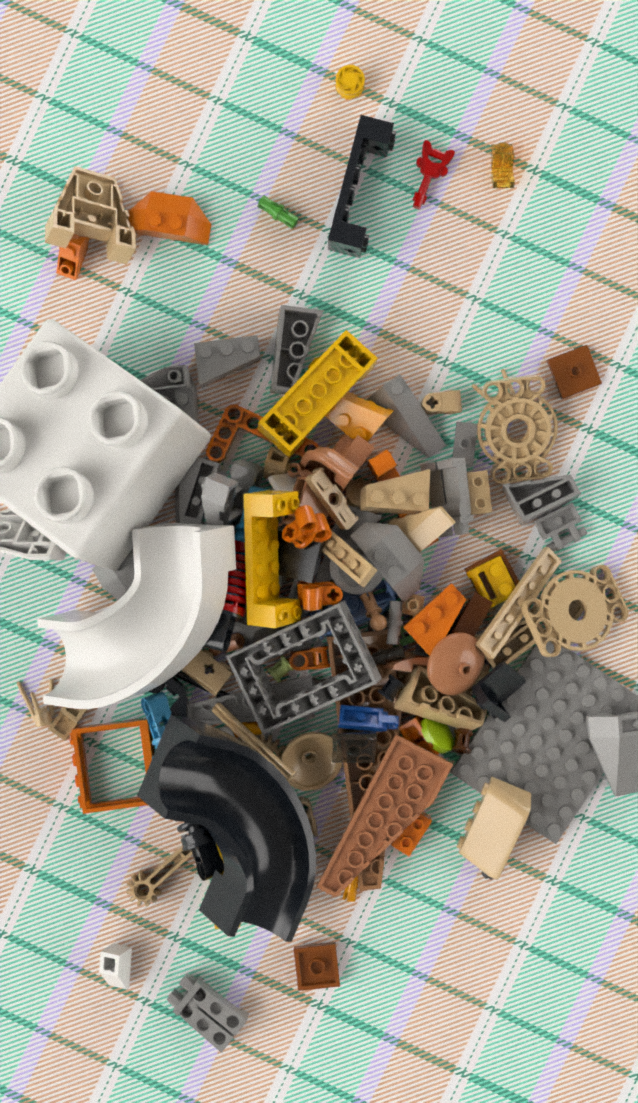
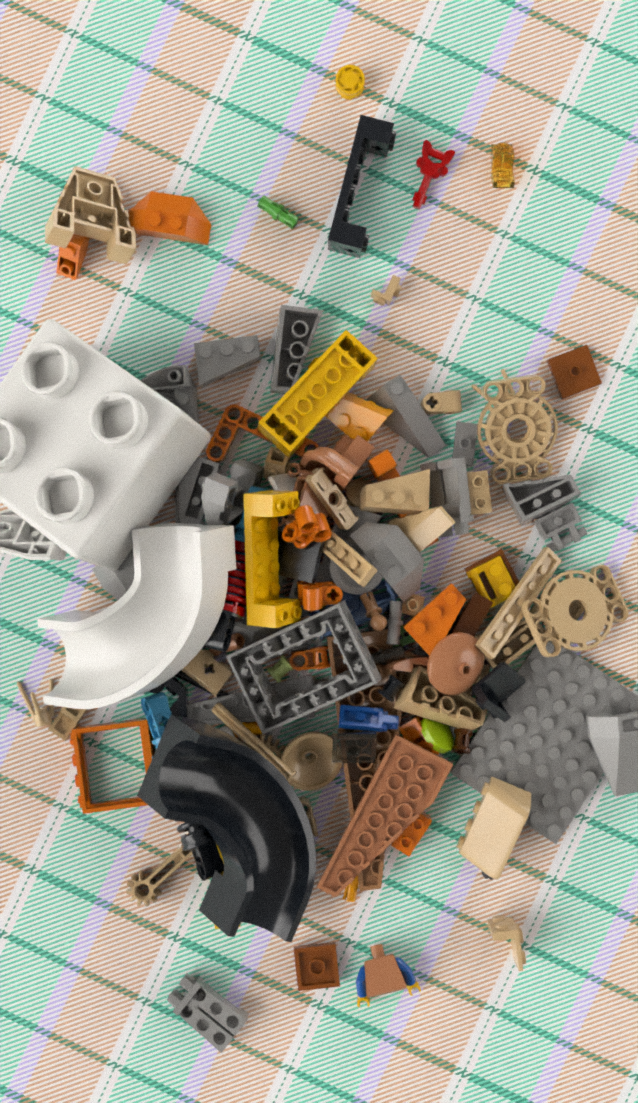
white slope [99,943,132,989] -> none
none -> nougat torso [356,944,421,1007]
none -> tan bracket [370,275,402,306]
none -> tan bracket [487,915,526,971]

